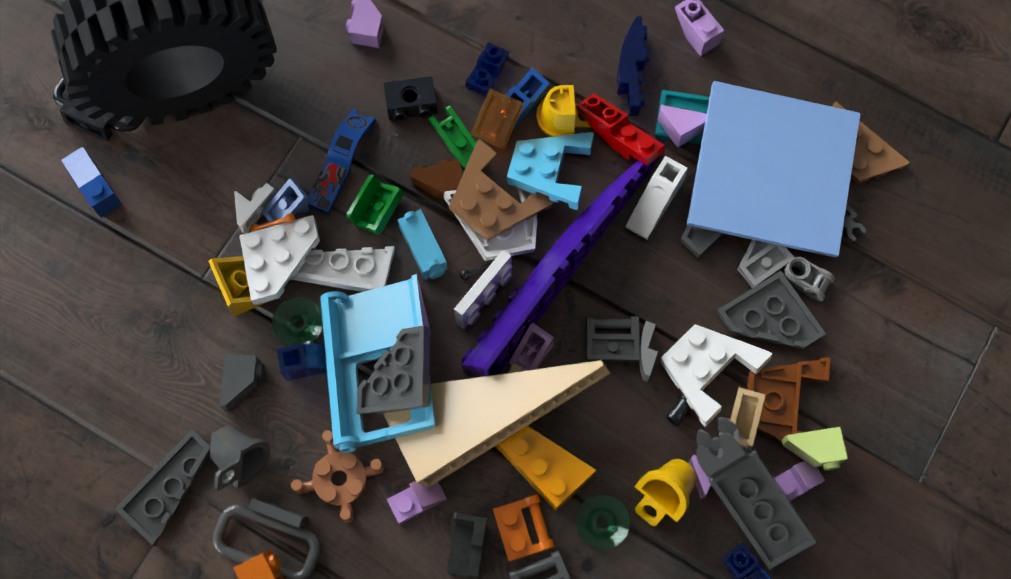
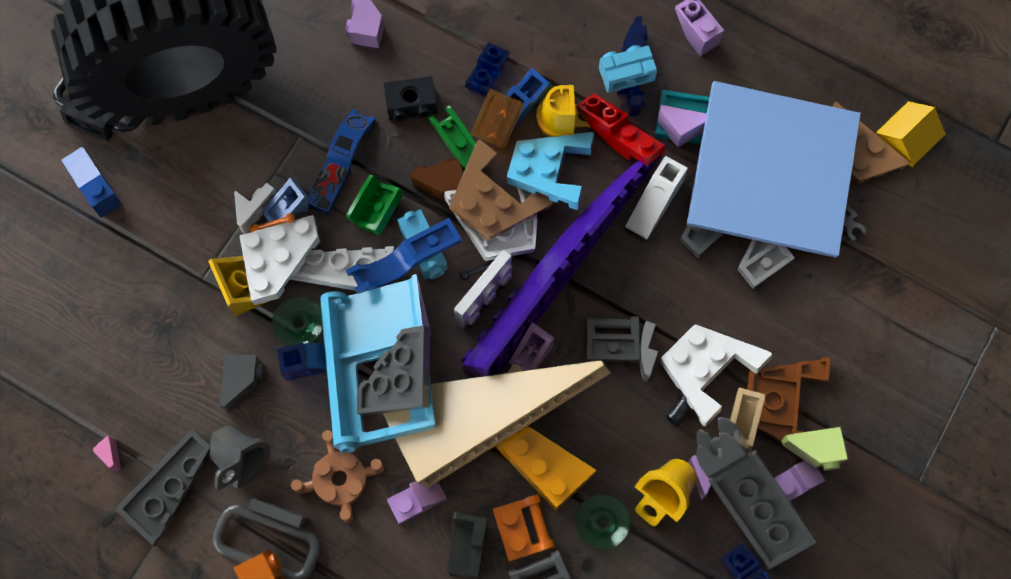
dark grey plate [716,271,826,350] -> none
light grey piece [782,257,835,302] -> none
none -> bright pink slope [93,436,121,472]
none -> blue piece [346,218,462,294]
none -> medium azure brick [599,45,657,93]
none -> yellow slope [875,102,946,167]

